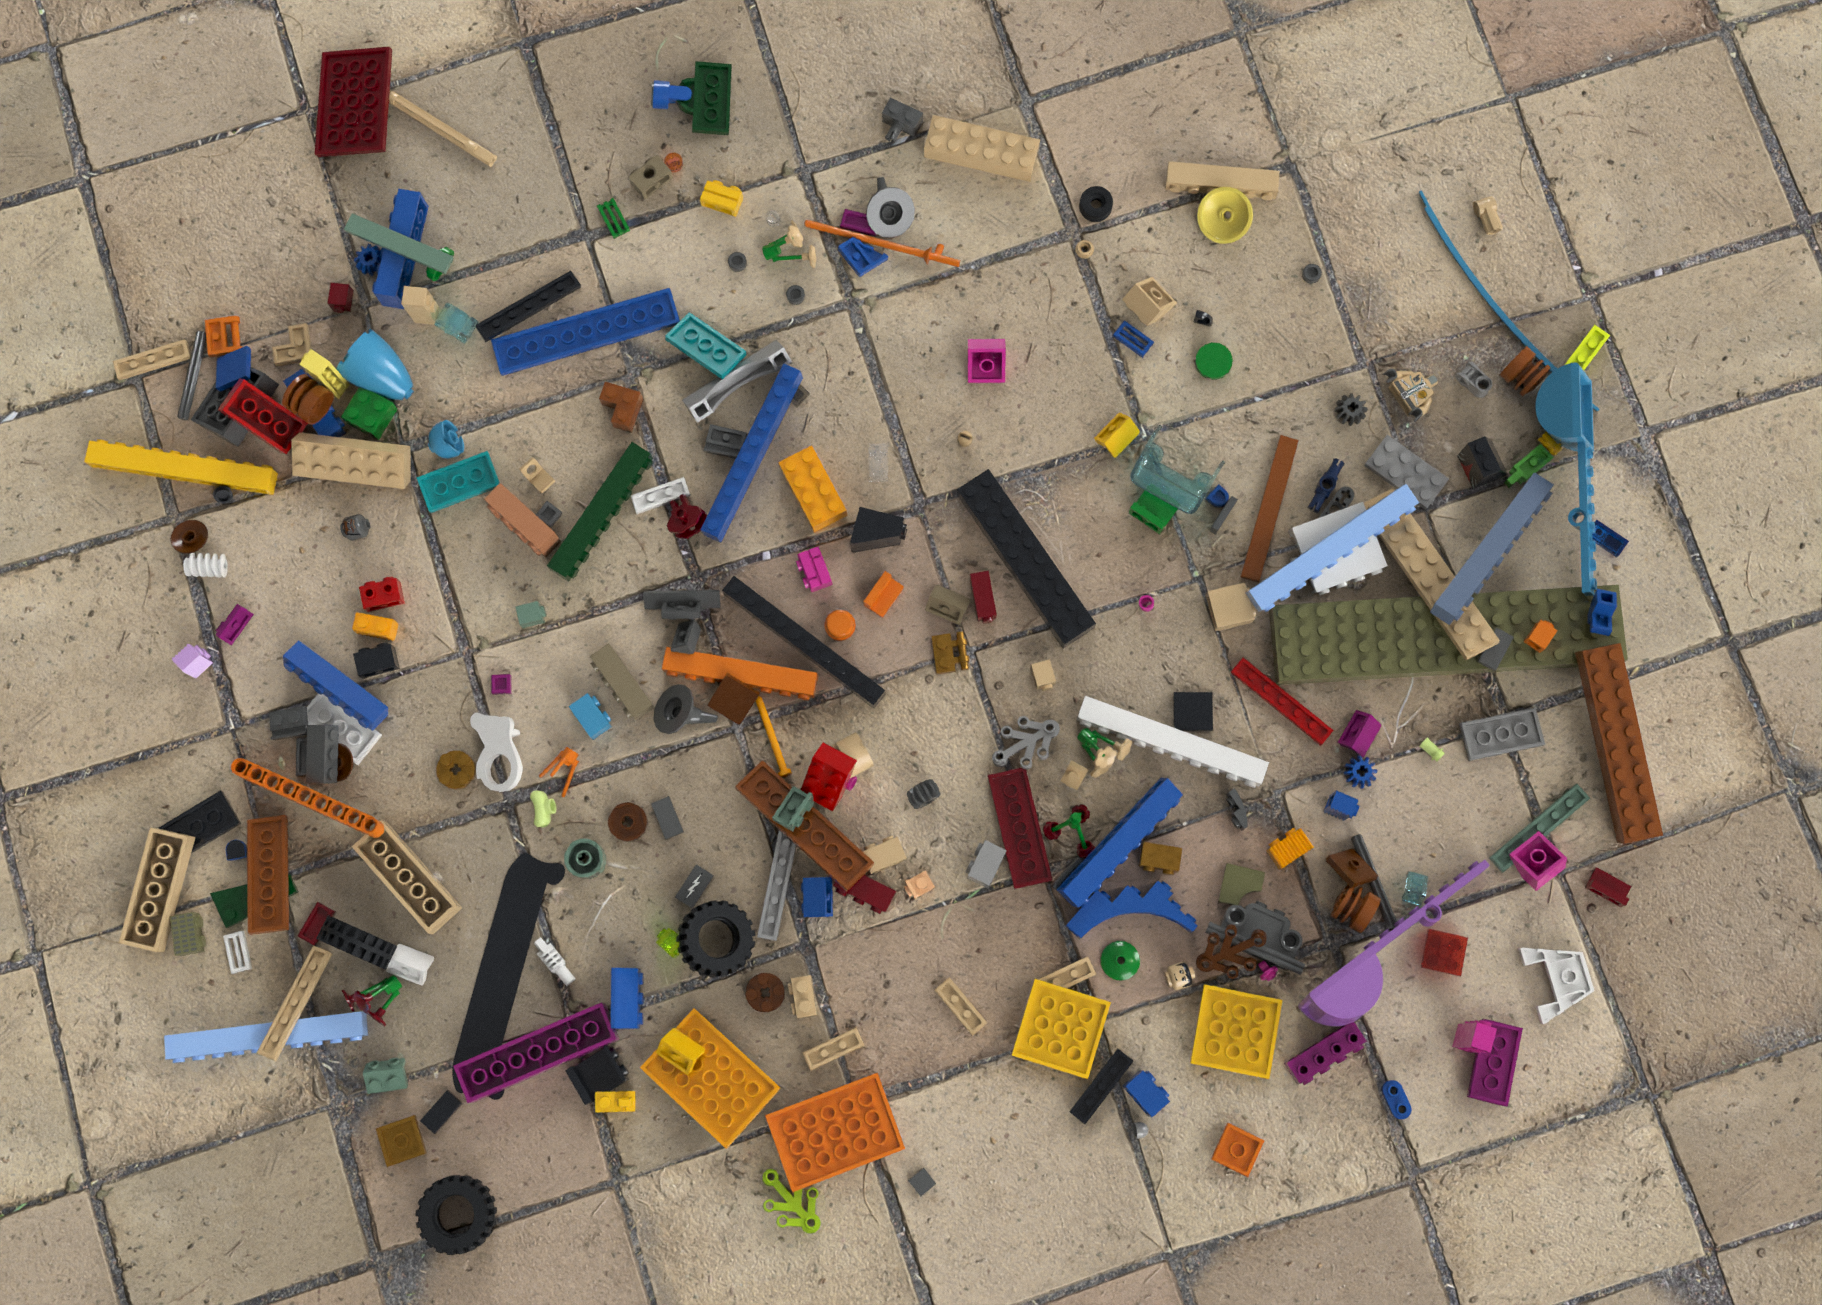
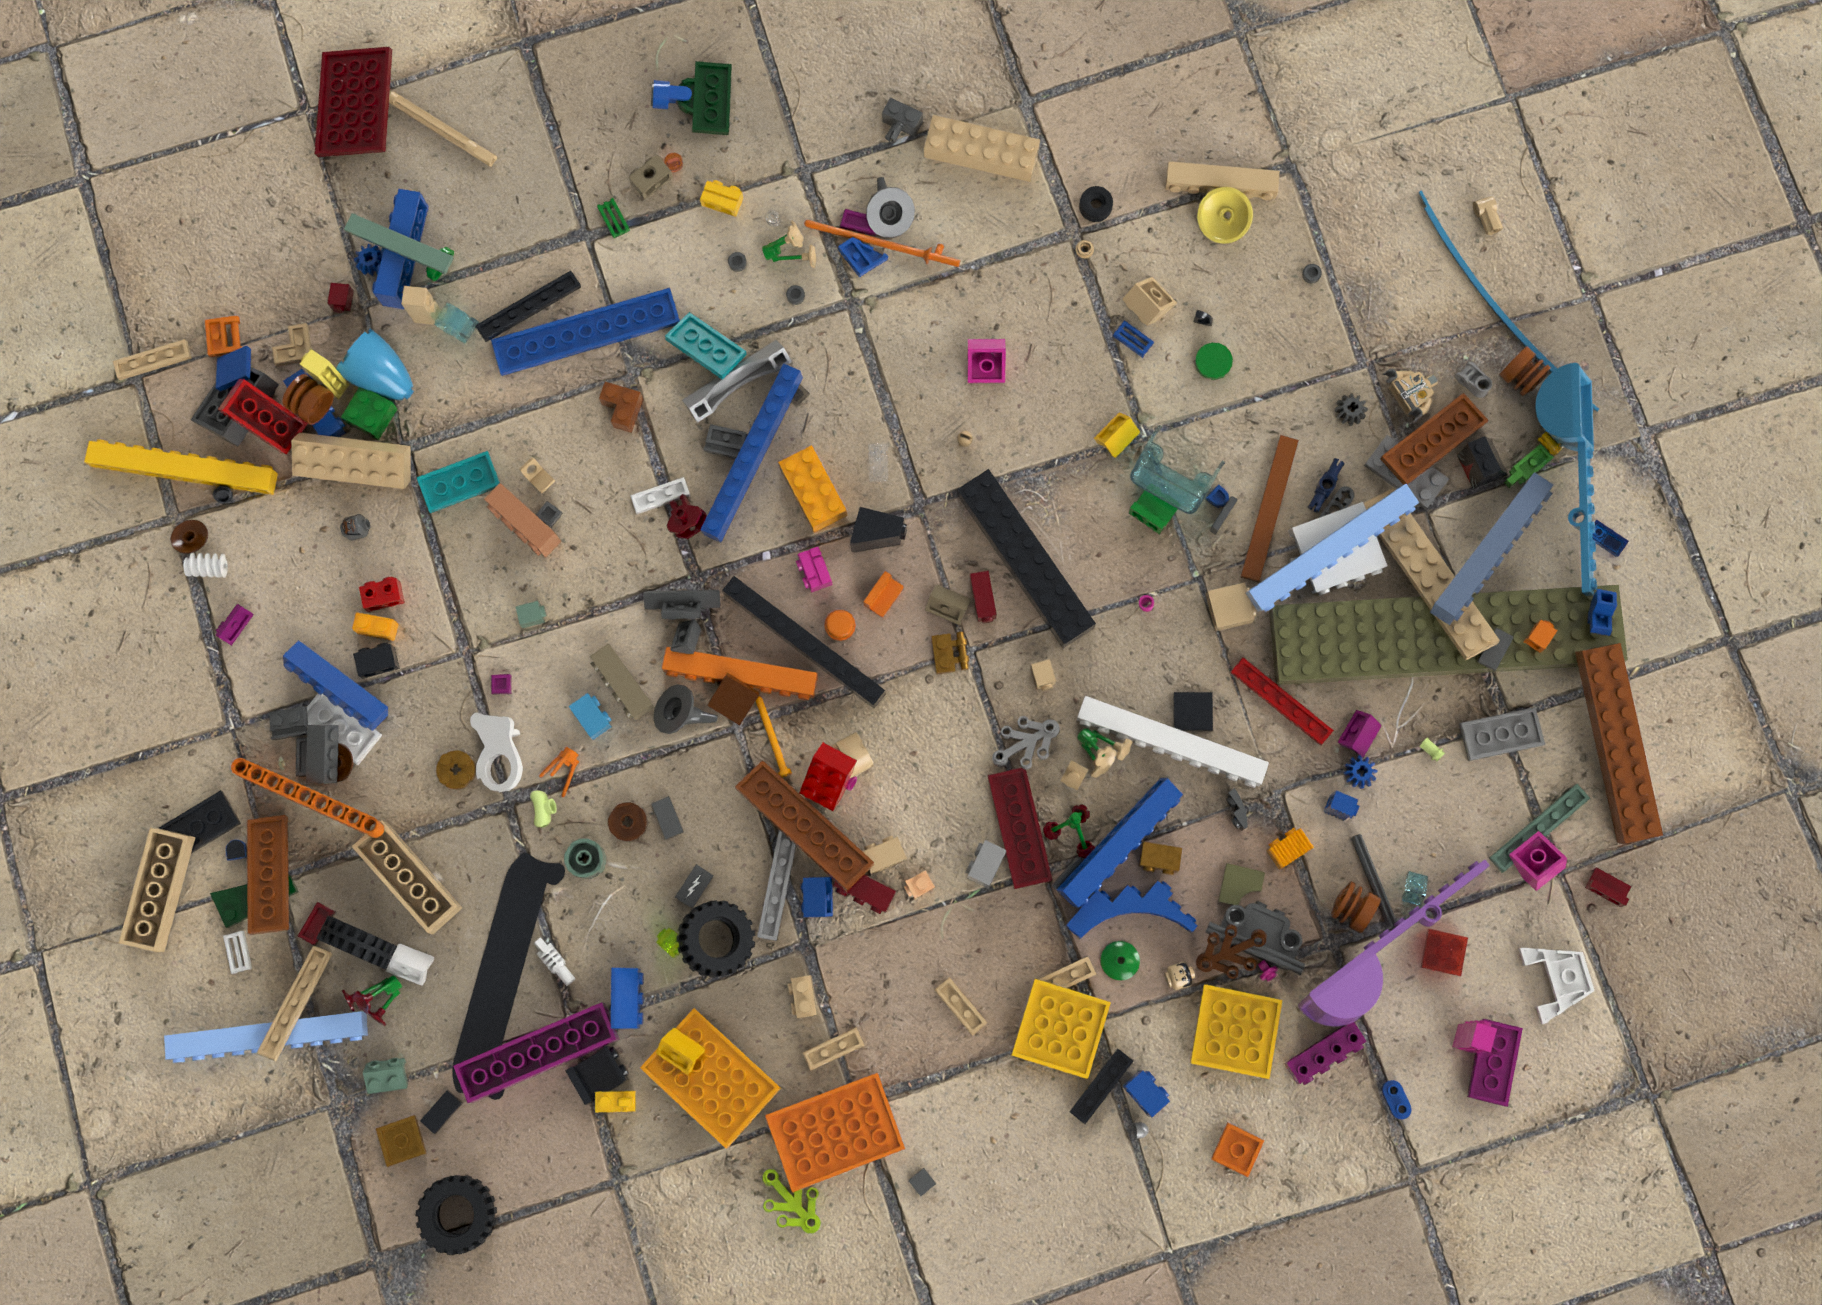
olive brick [170,912,206,956] -> none
lavender brick [172,644,213,679] -> none
dark grey axle [177,331,206,420] -> none
dark azure cylinder [428,420,464,459] -> none
dark green brick [547,442,653,582] -> none
reddish brown plate [745,973,785,1012] -> none
sand green bracket [772,786,814,832] -> none
dark grey gear [907,779,941,809] -> none
reddish brown plate [1326,848,1379,888] -> none
neon yellow plate [1564,325,1610,370] -> none
none -> dark orange plate [1380,393,1489,485]

